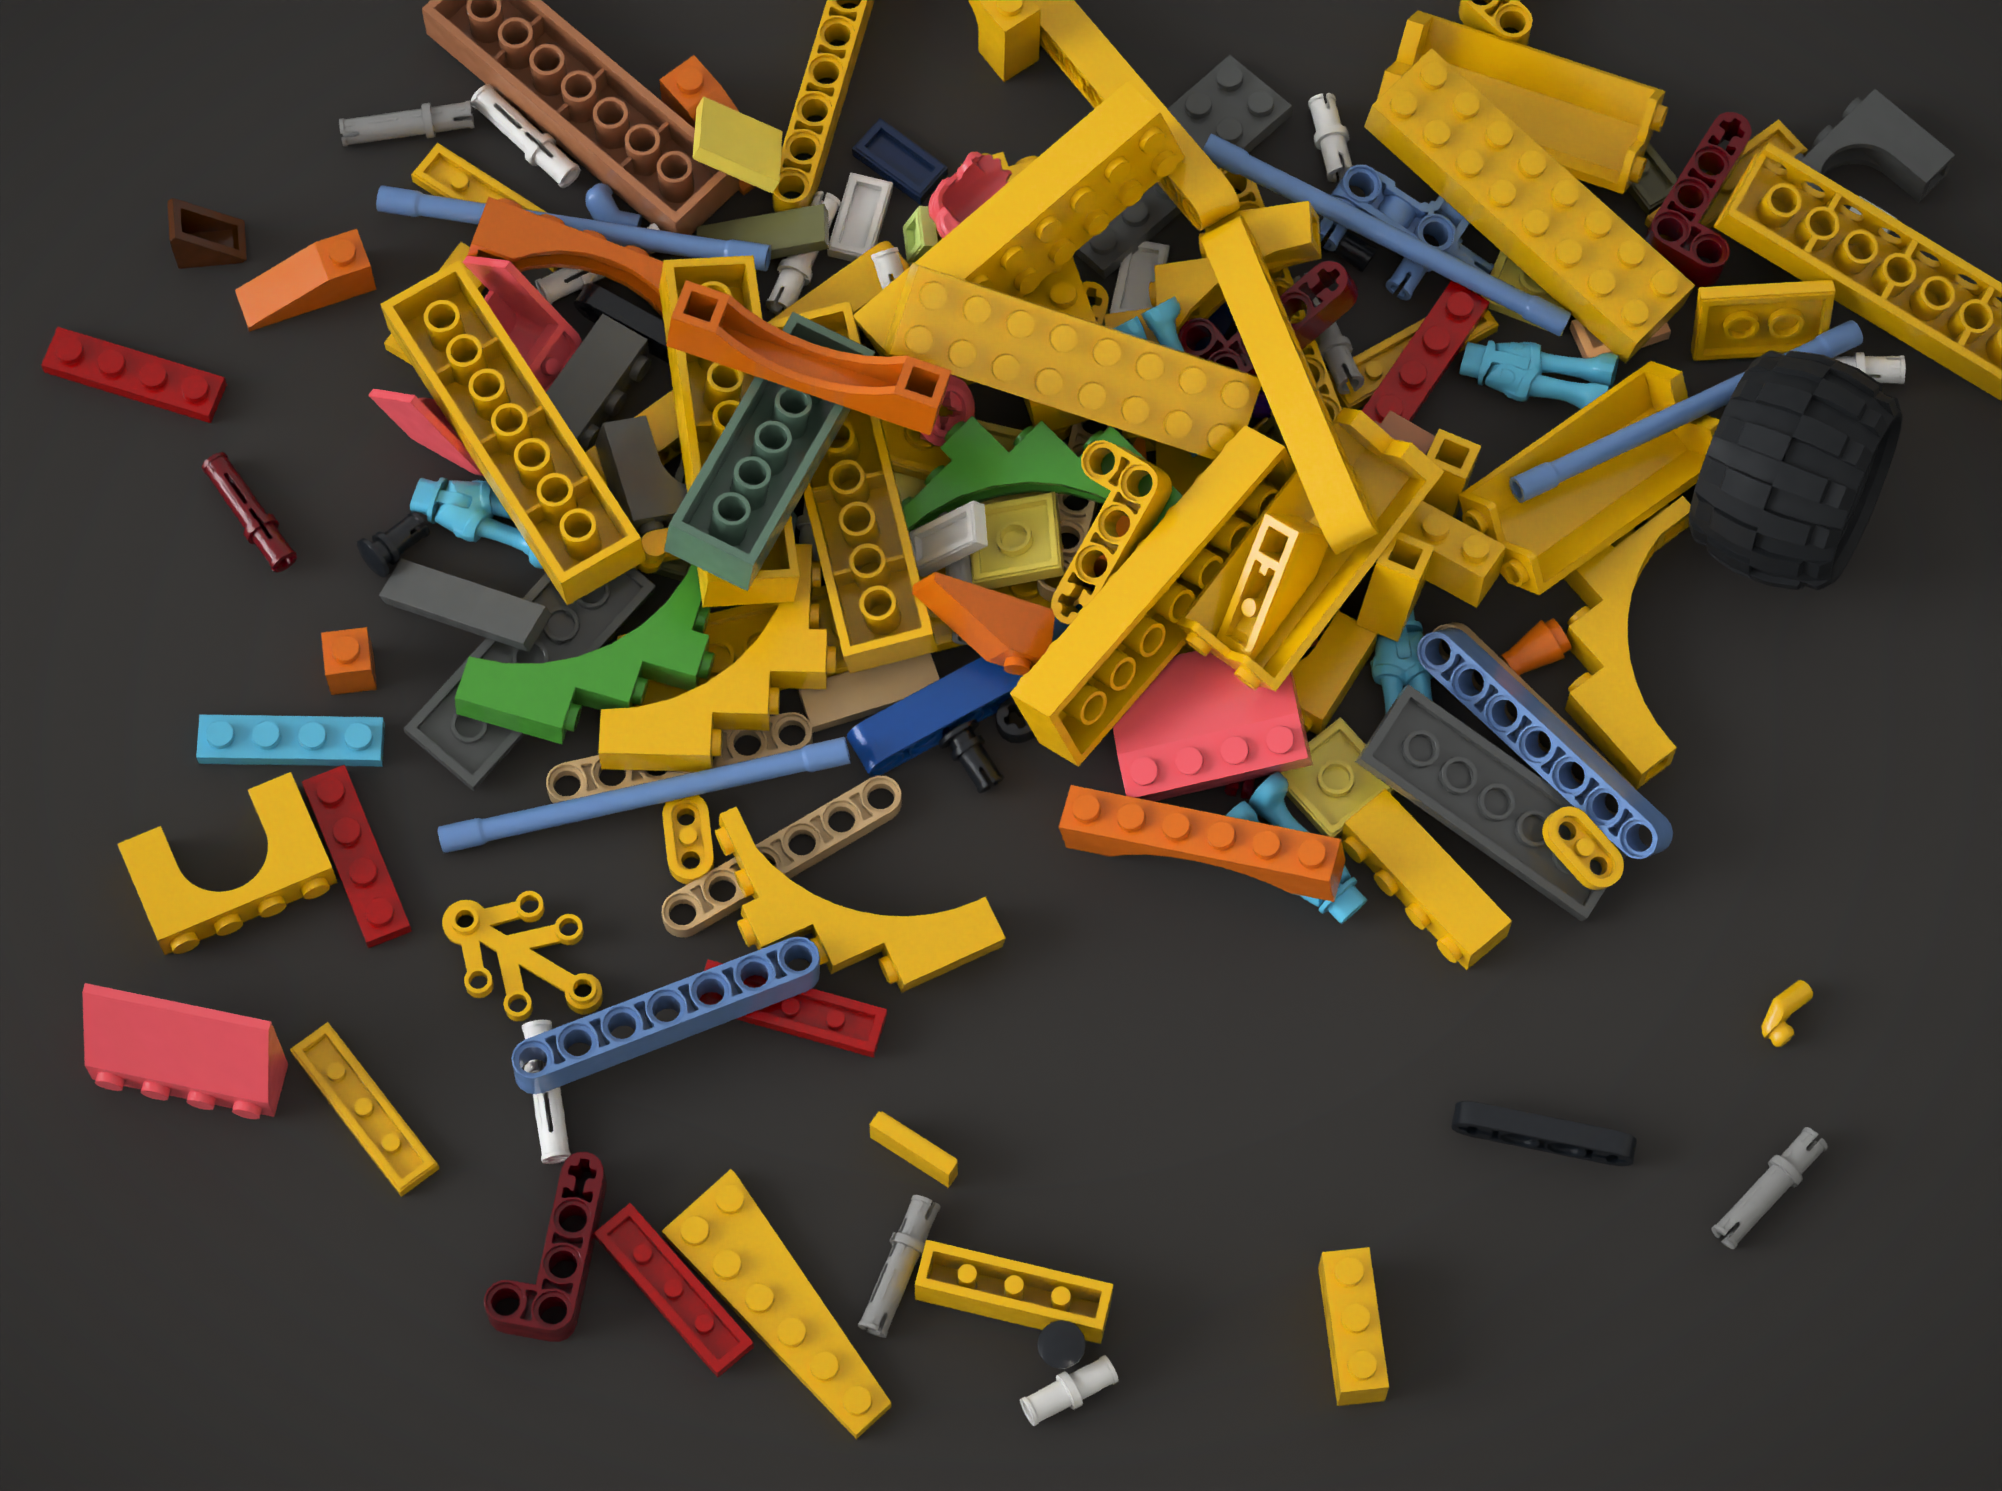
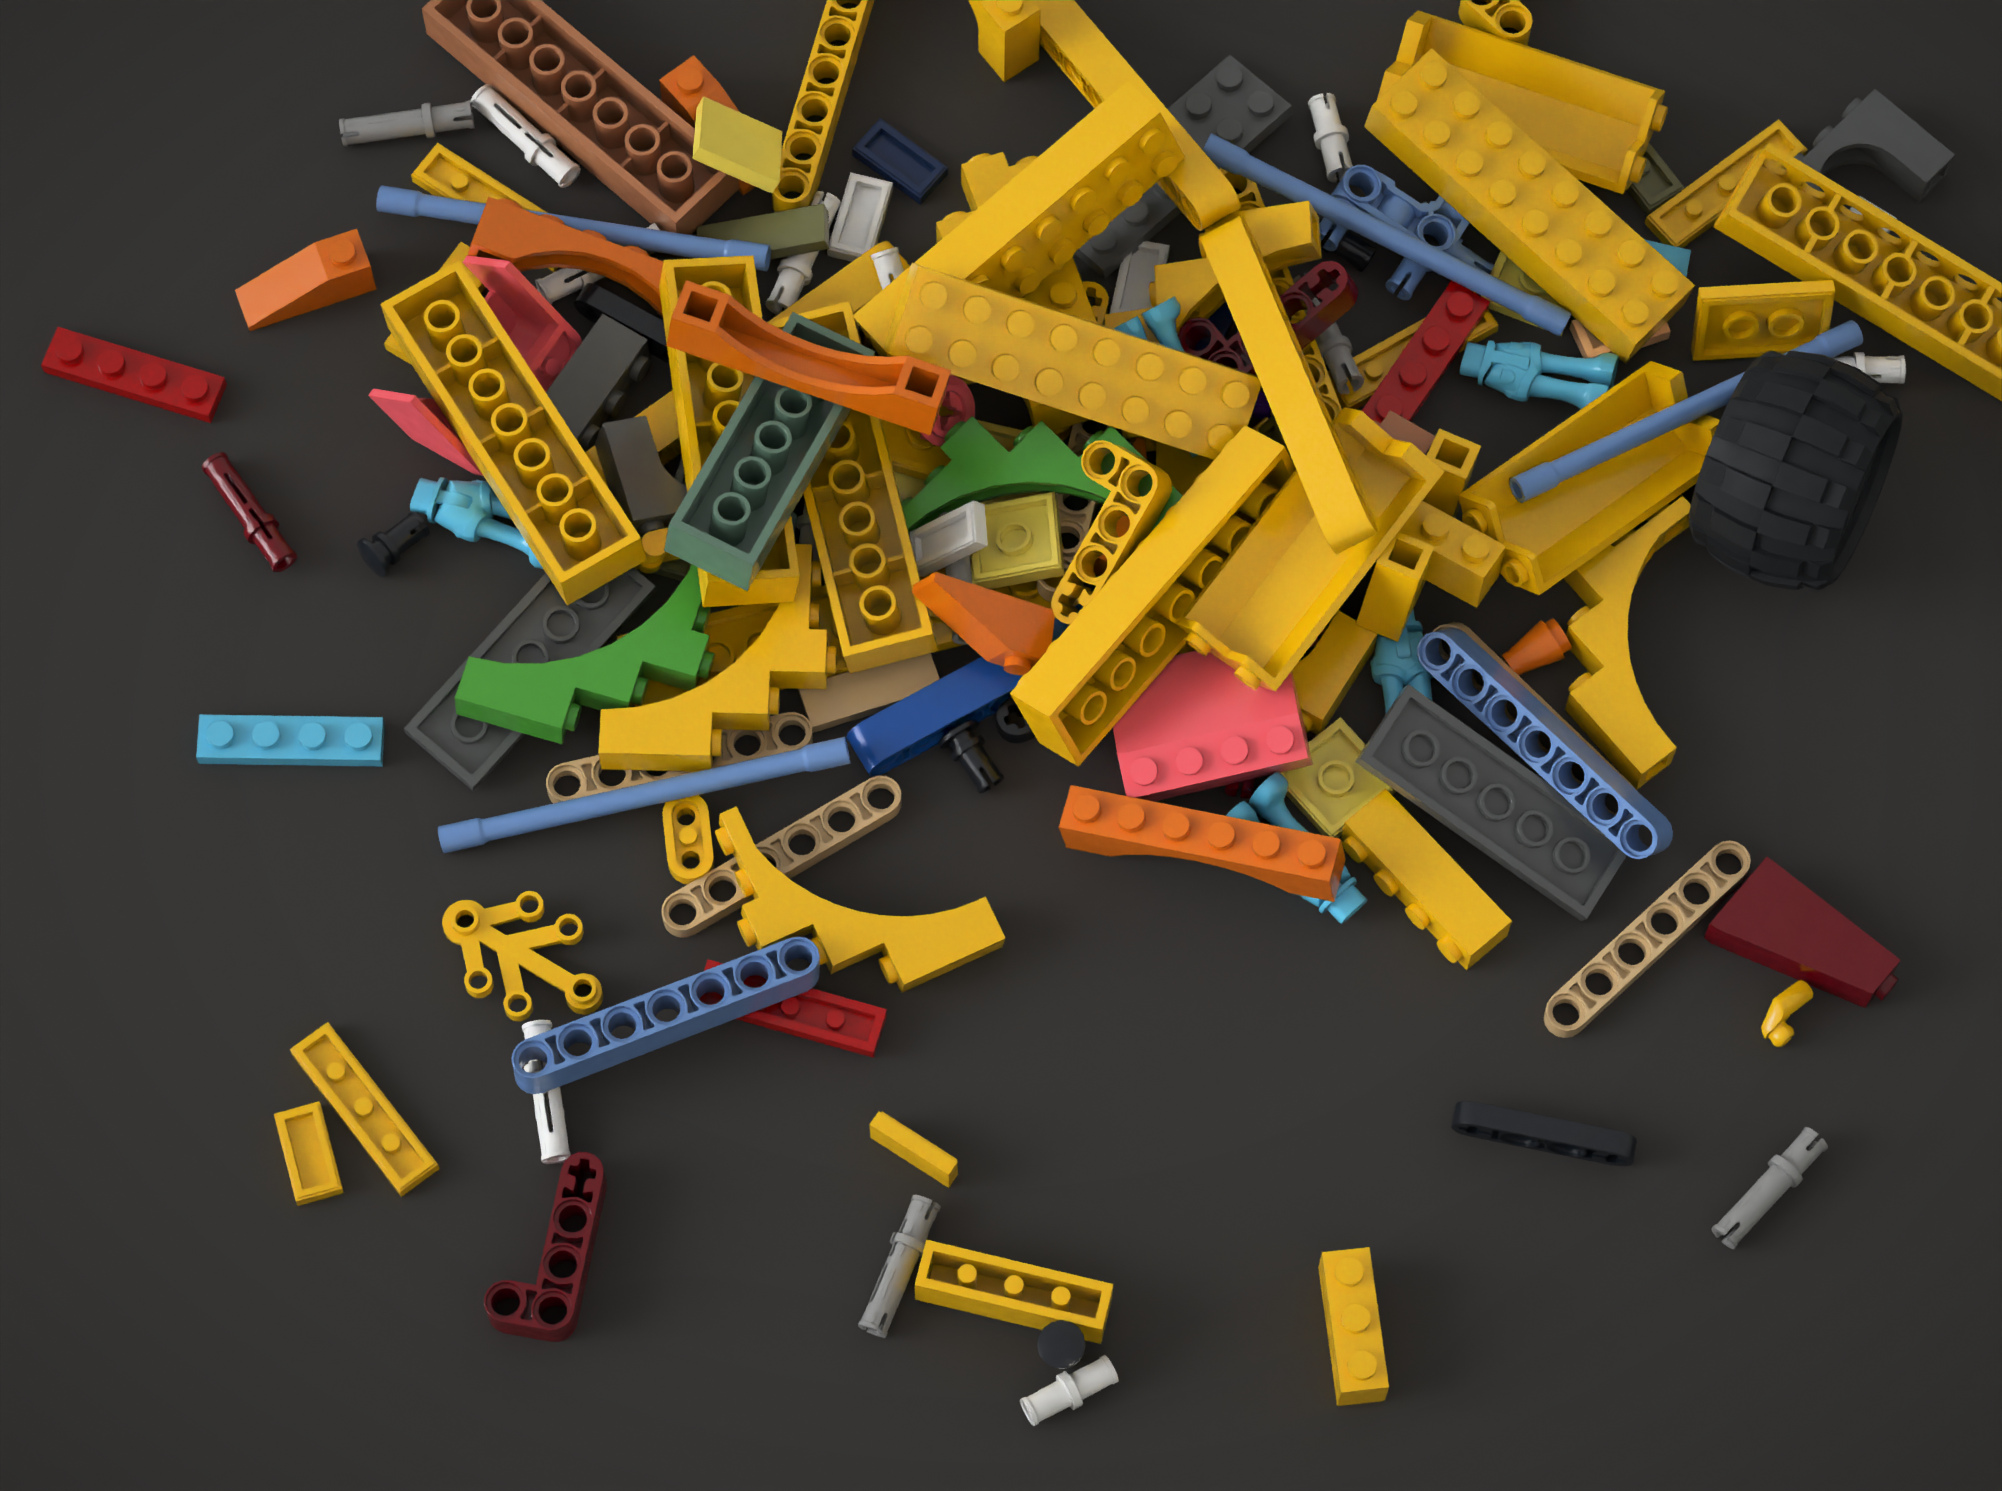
coral slope [82,983,289,1120] -> none
yellow arch [117,772,338,955] -> none
reddish brown slope [168,198,247,269] -> none
red plate [301,765,412,949] -> none
orange brick [321,627,377,695] -> none
dark grey tile [379,558,552,652] -> none
medium blue arm [585,183,642,227] -> none
red plate [594,1203,754,1378] -> none
yellow wing [661,1169,892,1439] -> none
yellowish green tile [903,206,938,266] -> none
coral hair [928,152,1012,238] -> none
yellow slope [1216,513,1329,660] -> none
yellow plate [1542,806,1624,890] -> none
dark red beam [1644,112,1752,288] -> none
none -> yellow tile [274,1101,344,1206]
none -> tan beam [1543,840,1751,1038]
none -> dark red slope [1704,856,1901,1008]

